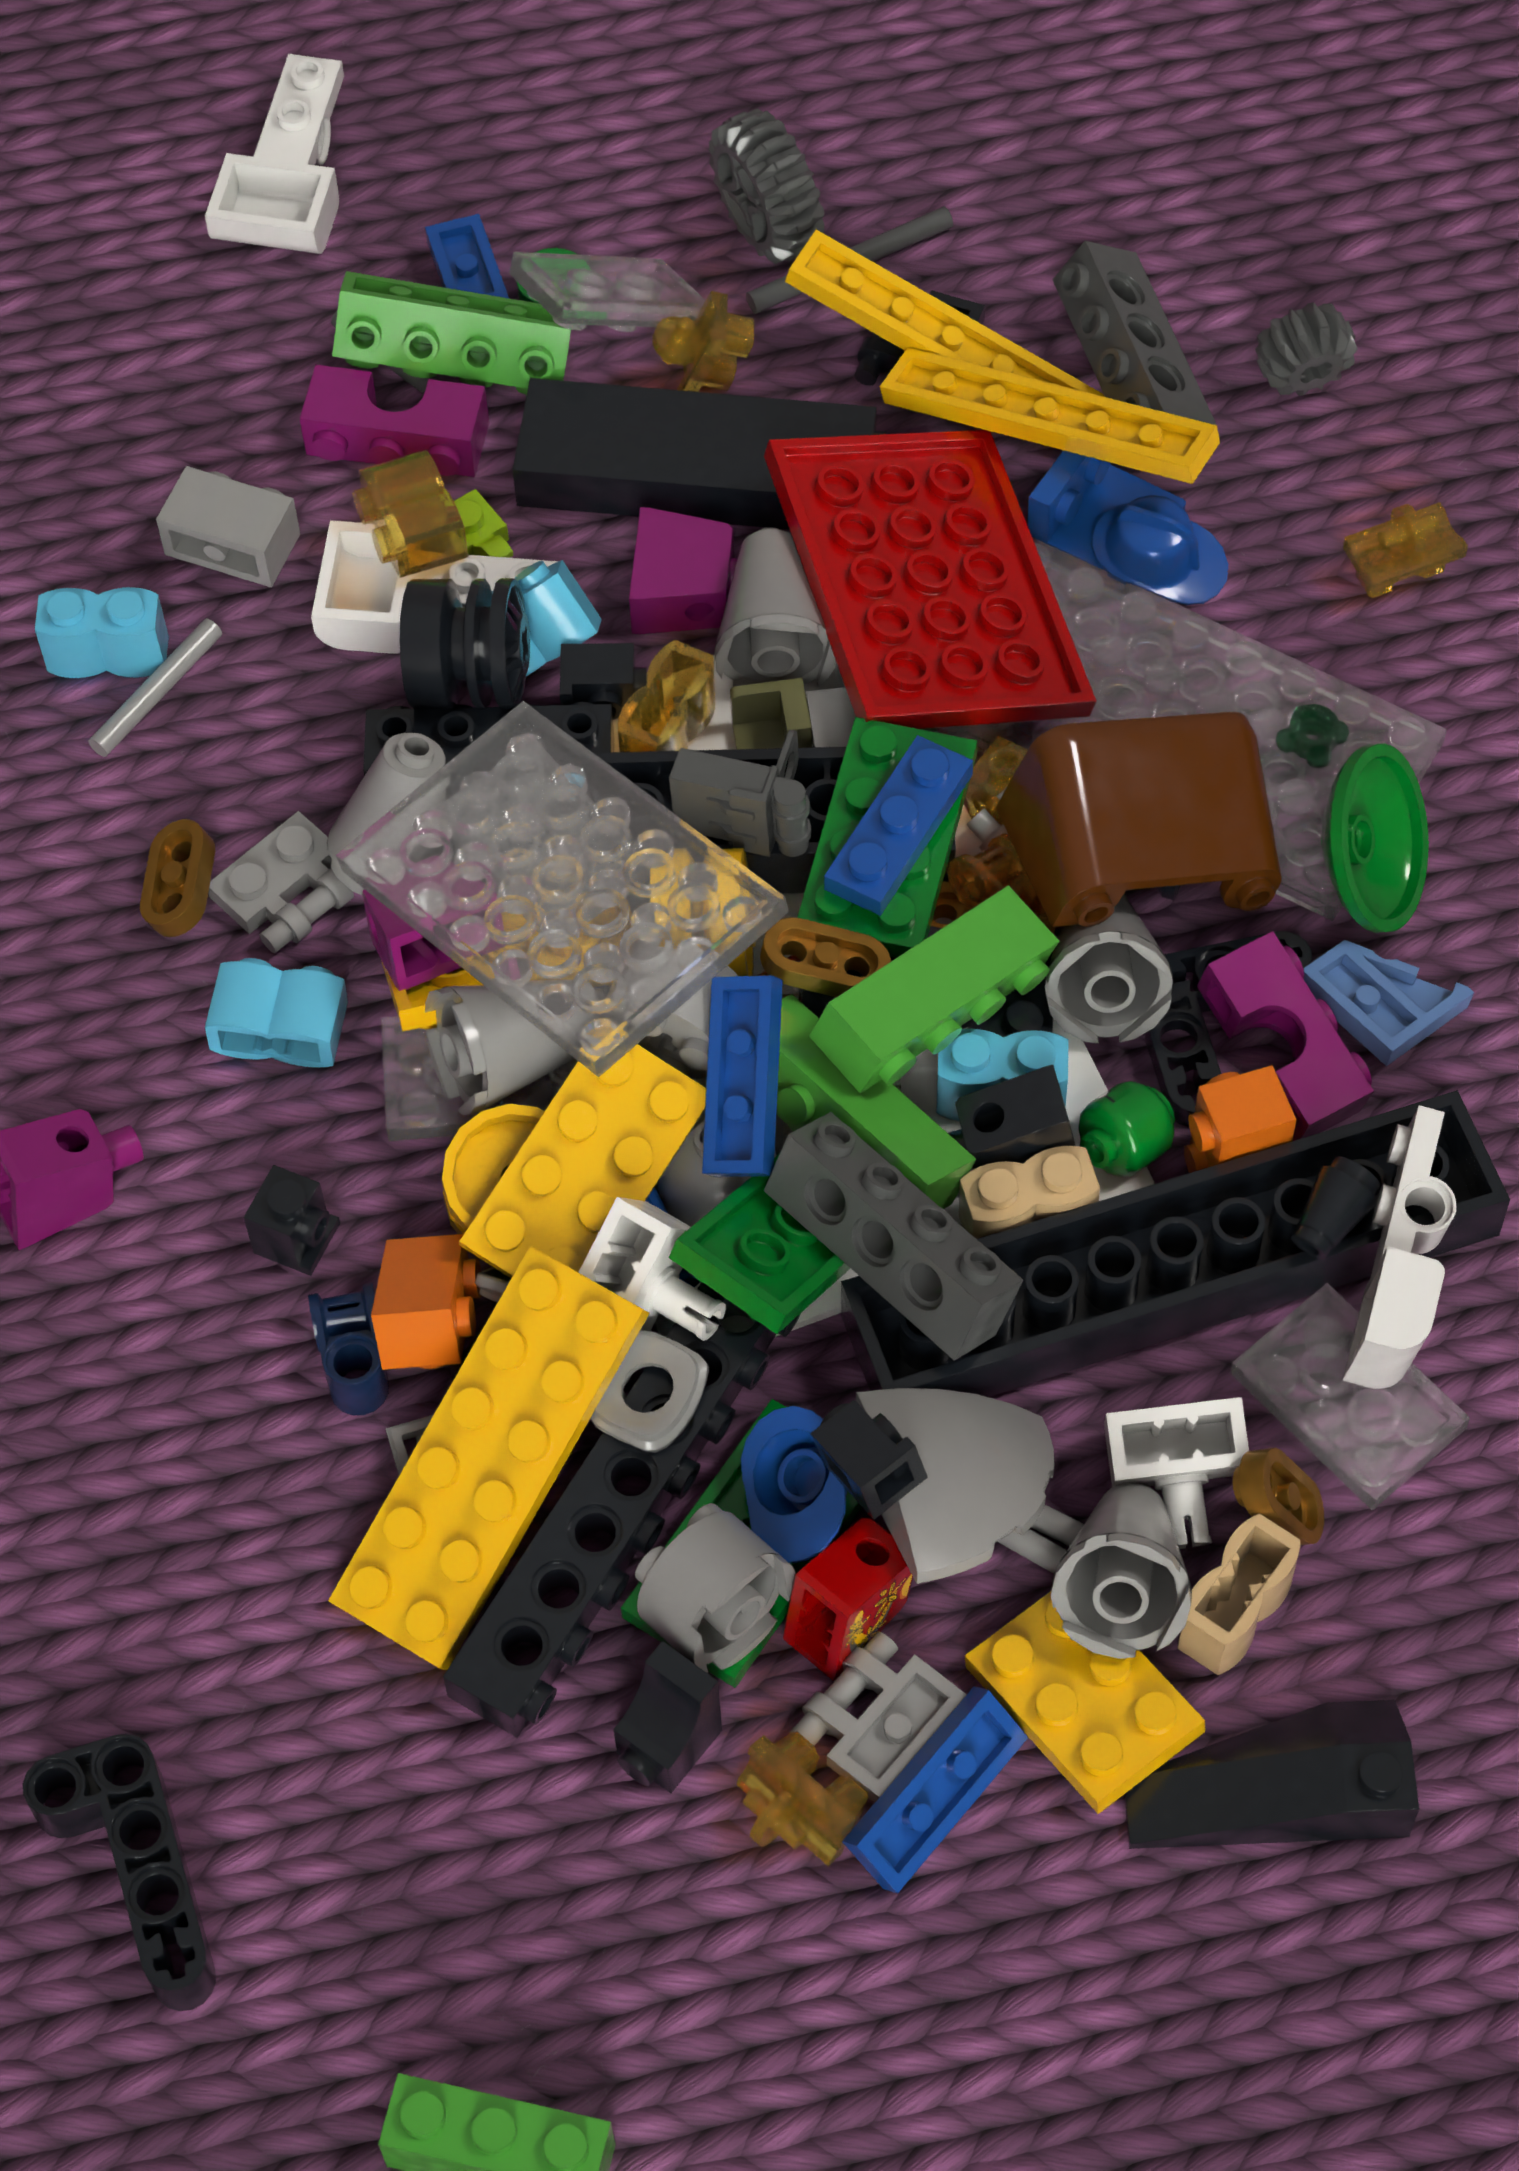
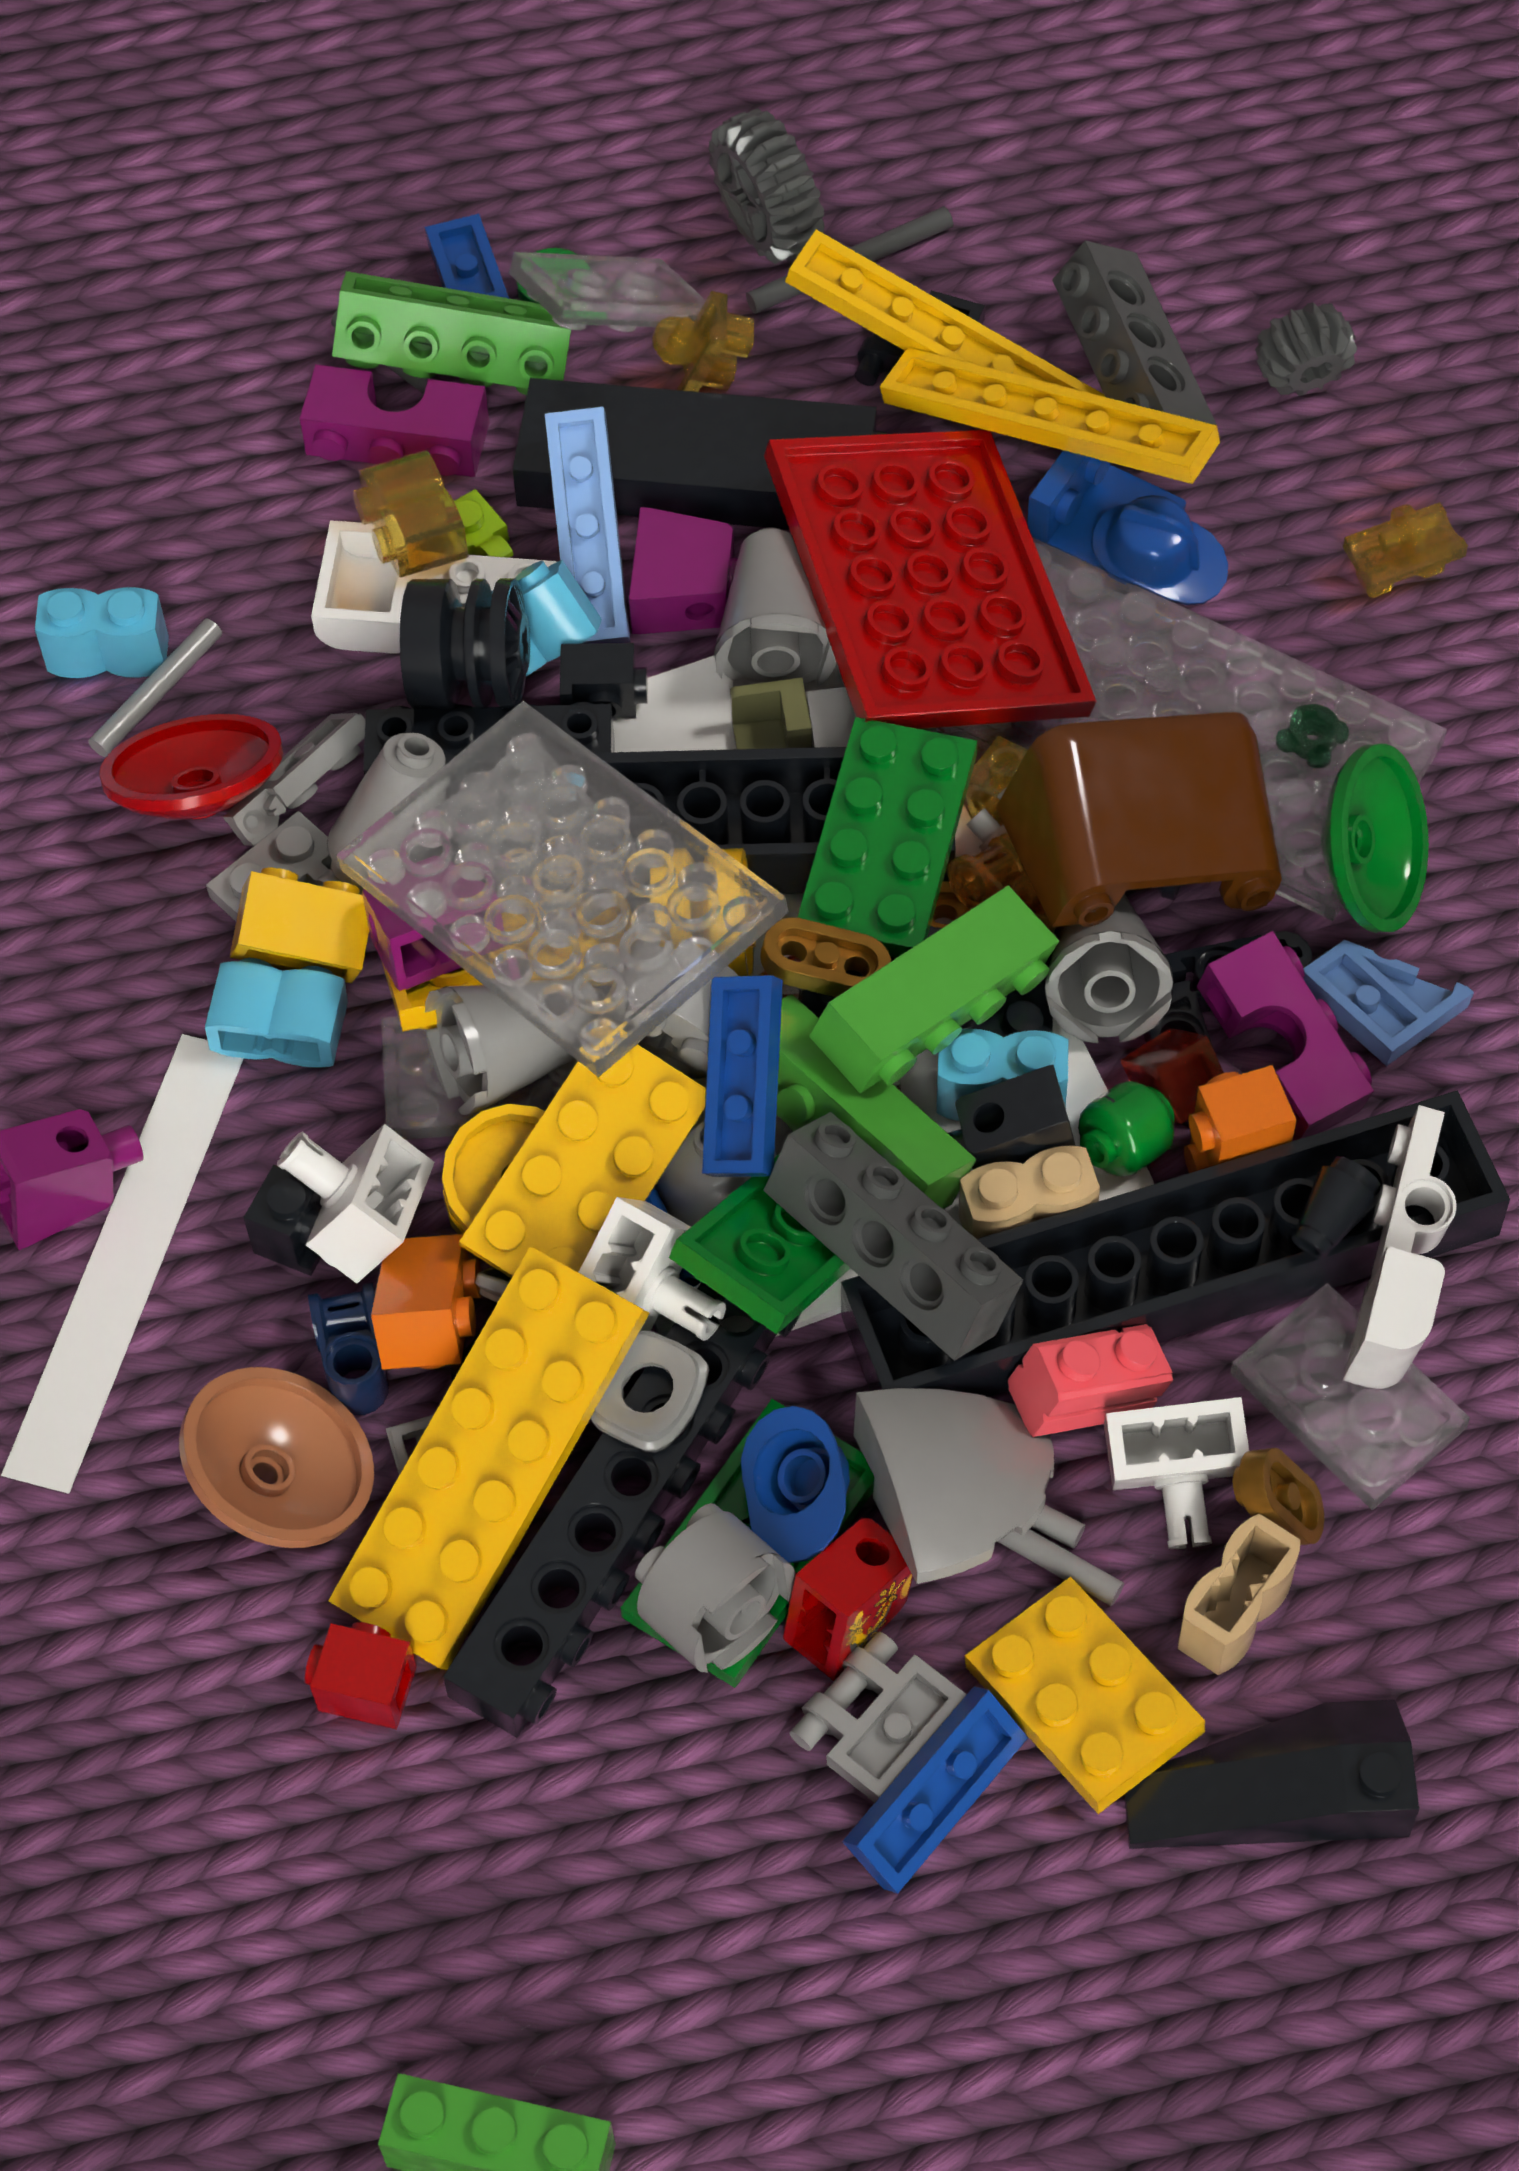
black beam [23,1734,216,2011] -> none
pearl gold plate [140,819,215,937] -> none
light grey brick [156,466,300,588] -> none
white plate [205,54,344,254] -> none
black arch [613,1641,722,1793] -> none
clear yellow brick [617,640,716,752] -> none
dark grey piece [669,730,811,857] -> none
clear yellow hips [736,1732,868,1866] -> none
black brick [811,1400,928,1520] -> none
blue plate [824,735,973,916] -> none
light grey cone [1051,1483,1192,1659] -> none
none -> white sticker [1,1034,244,1494]
none -> red dish [99,714,283,819]
none -> nougat dish [179,1367,374,1548]
none -> light grey hinge [223,713,366,846]
none -> yellow piece [229,867,369,983]
none -> white brick [277,1124,435,1283]
none -> red brick [305,1622,417,1730]
none -> light blue plate [545,406,630,644]
none -> coral brick [1007,1324,1173,1437]
none -> clear red panel [1120,1029,1224,1124]

